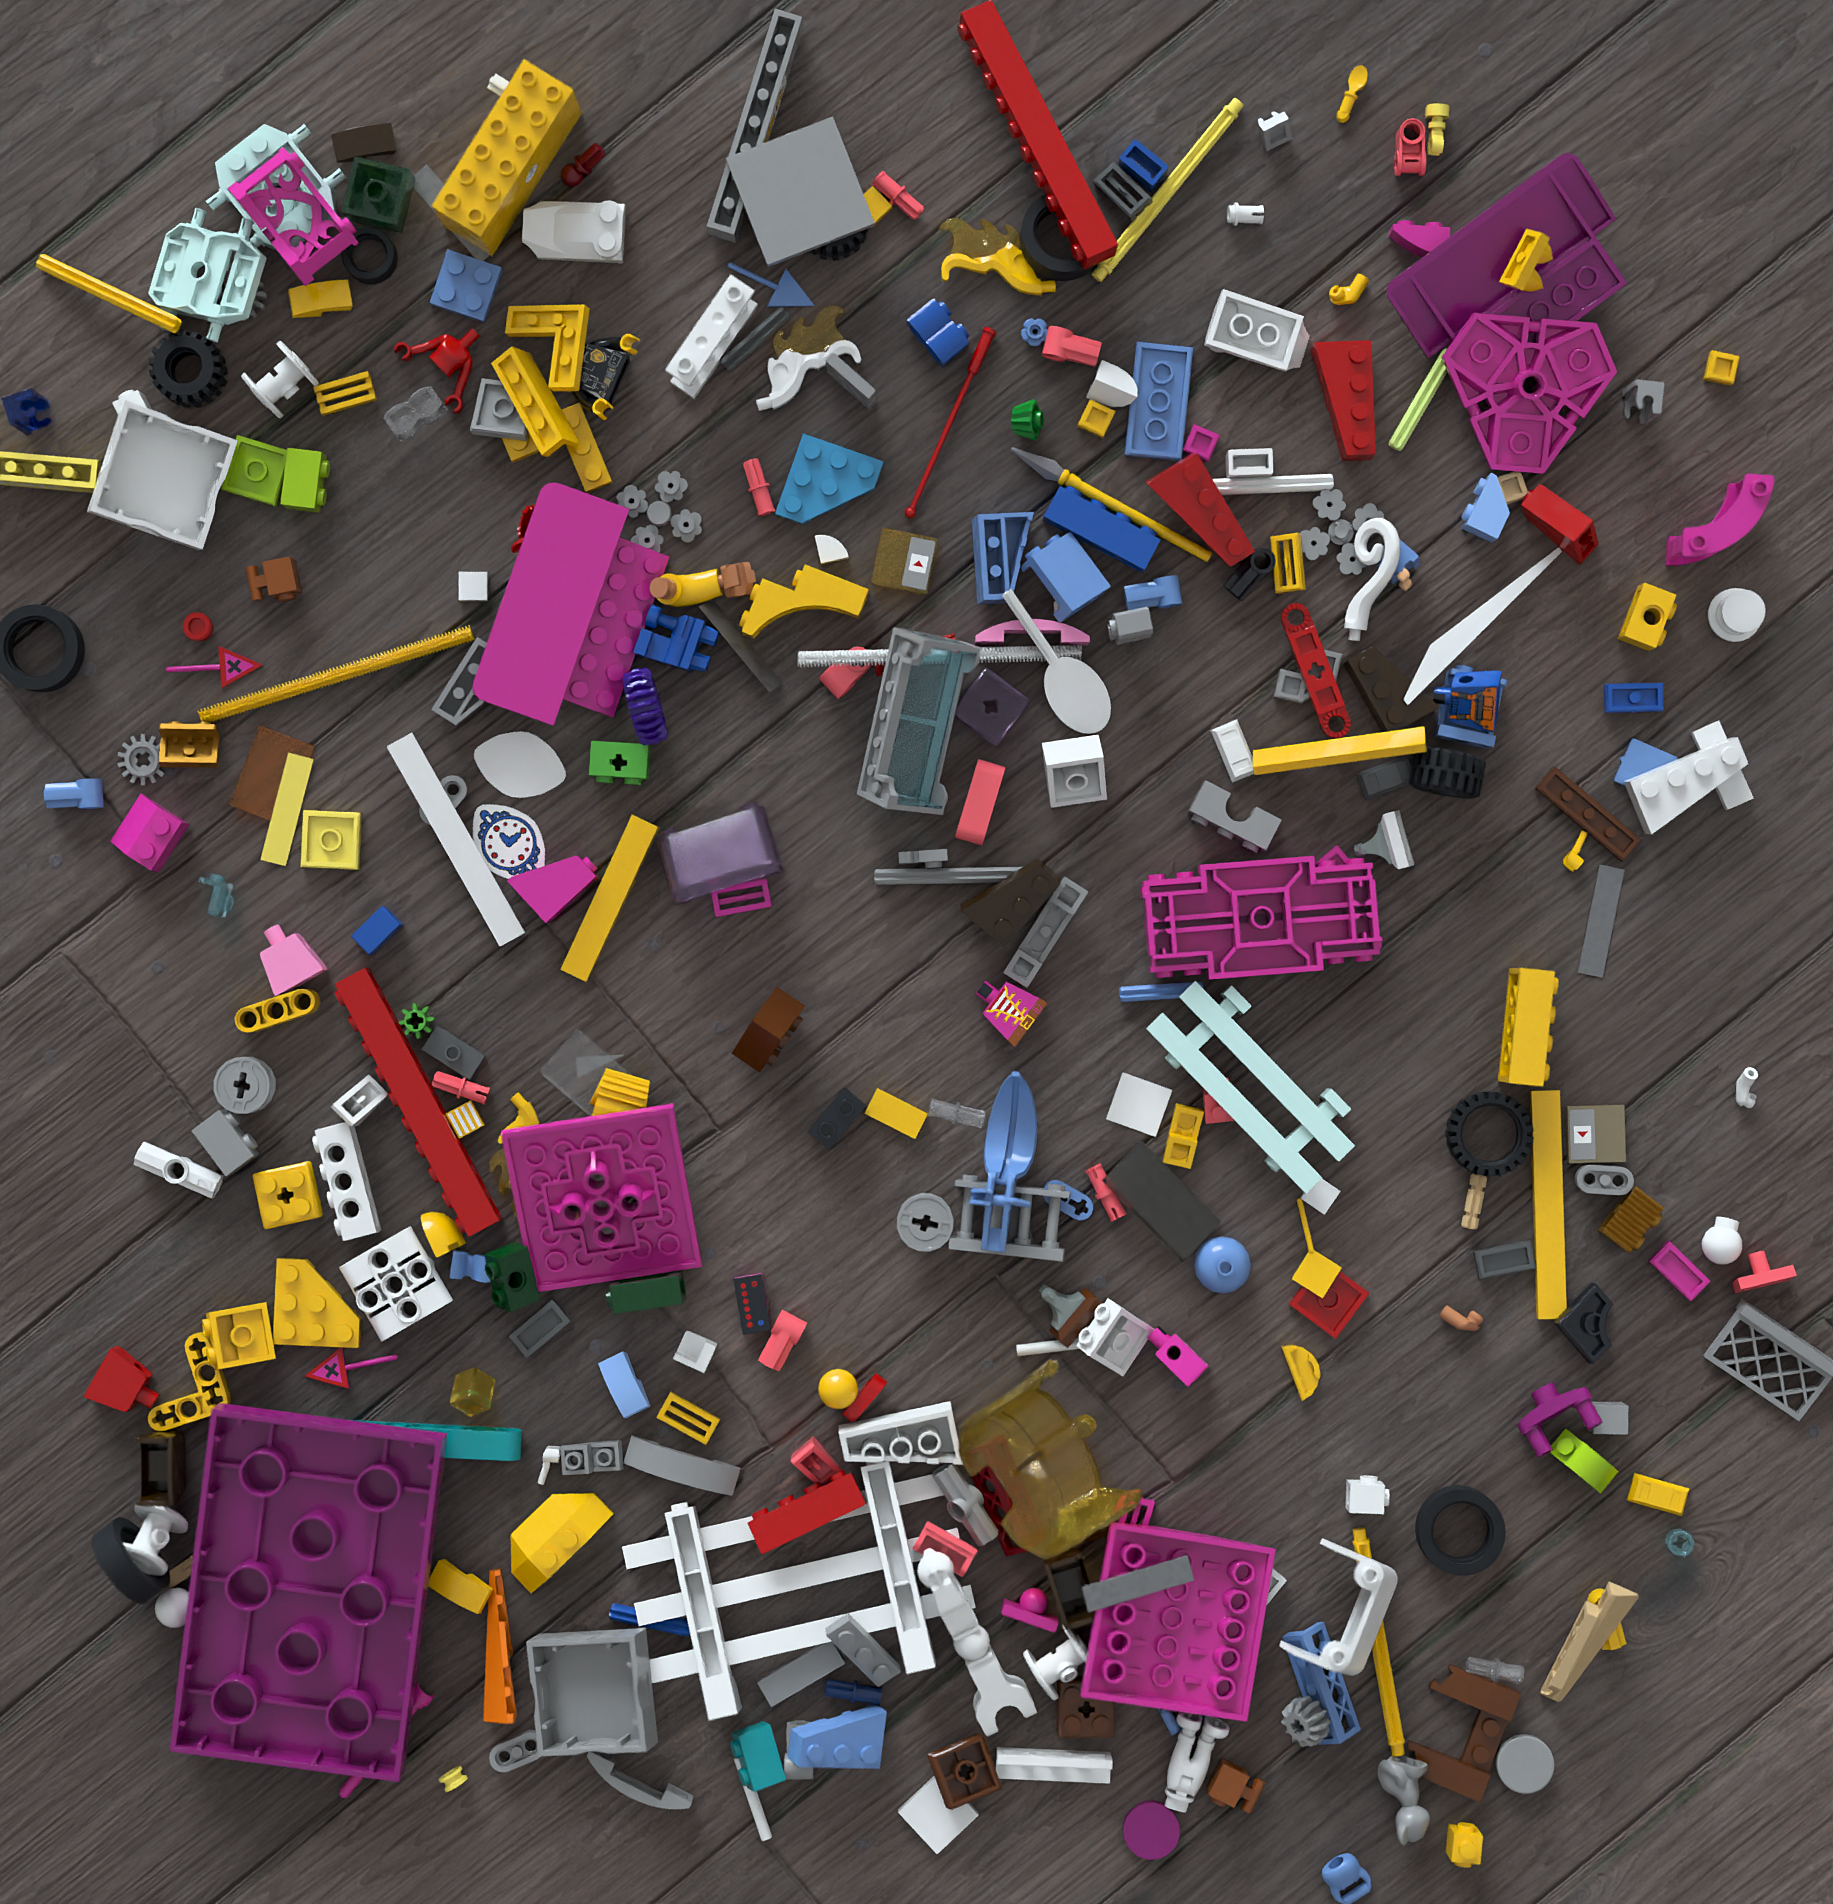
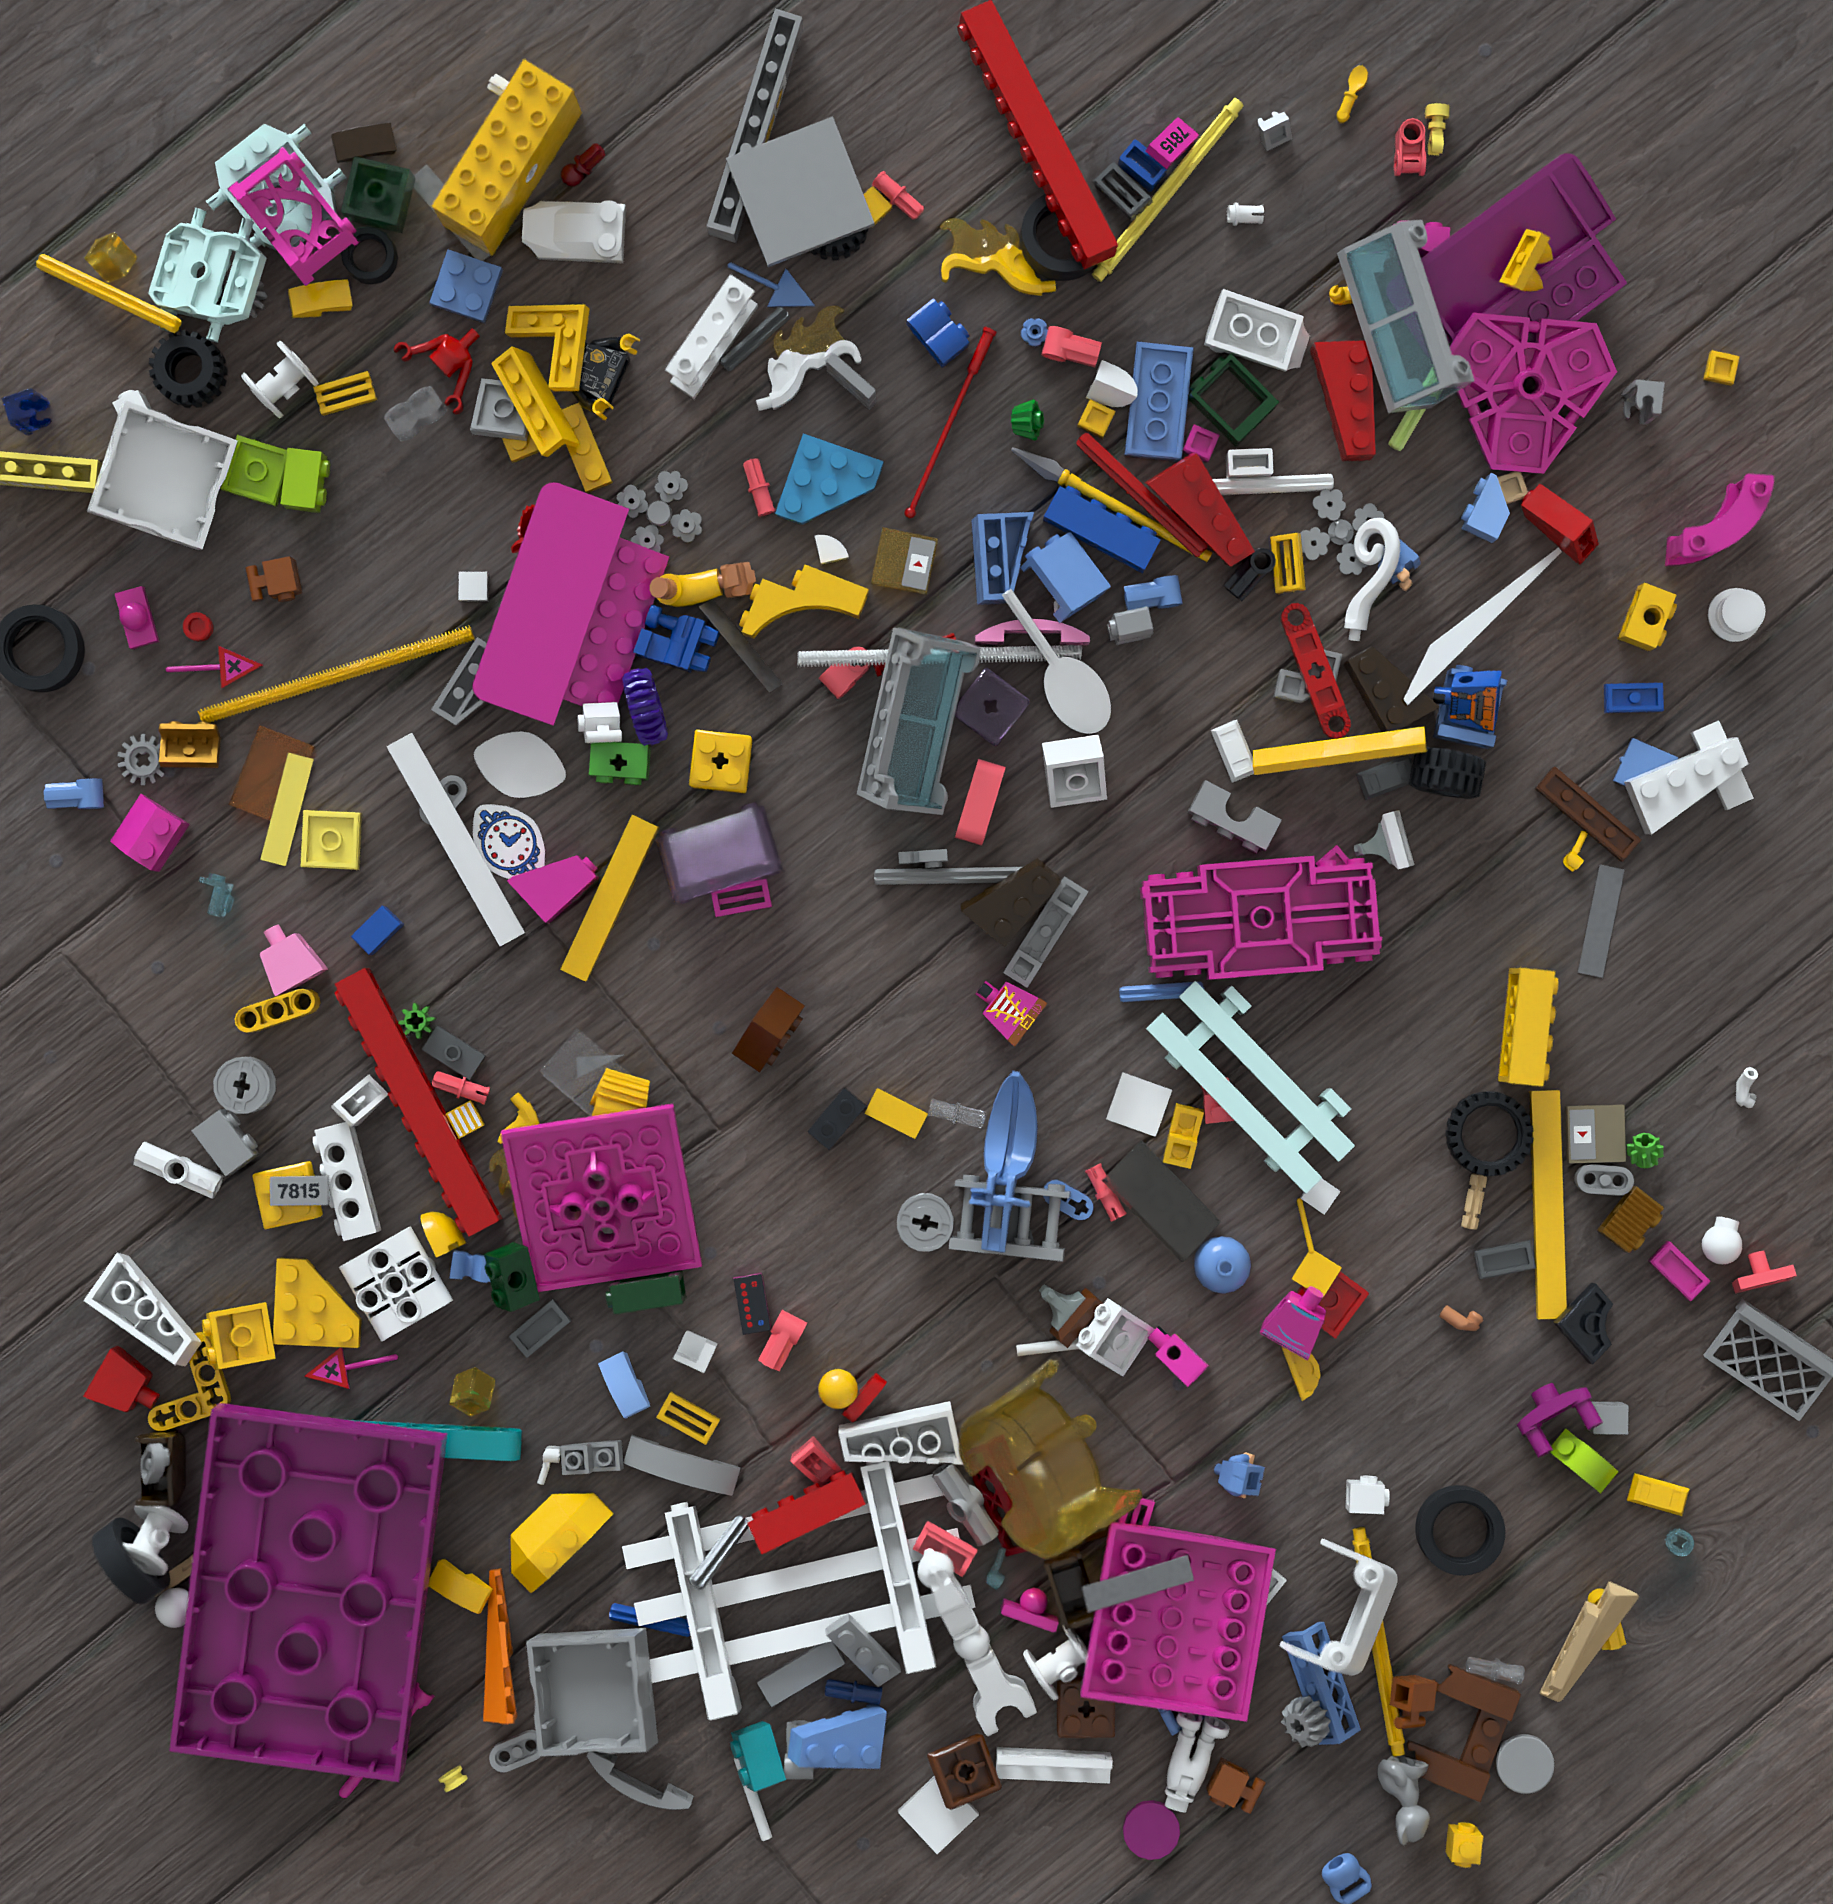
none -> clear yellow panel [84,232,137,283]
none -> white wedge [84,1253,202,1366]
none -> dark pink tile [115,586,159,649]
none -> light grey plate [141,1443,169,1484]
none -> light grey tile [270,1176,330,1206]
none -> white brick [577,702,622,743]
none -> yellow brick [689,730,752,793]
none -> axle [689,1515,749,1590]
none -> clear light blue hand [986,1547,1006,1590]
none -> red axle [1076,433,1208,557]
none -> dark pink tile [1145,117,1199,169]
none -> dark green window [1188,354,1279,447]
none -> medium blue piece [1214,1453,1265,1498]
none -> dark pink torso [1260,1286,1326,1360]
none -> windscreen [1337,220,1474,413]
none -> dark orange brick [1389,1675,1437,1729]
none -> bright green gear [1627,1133,1664,1168]

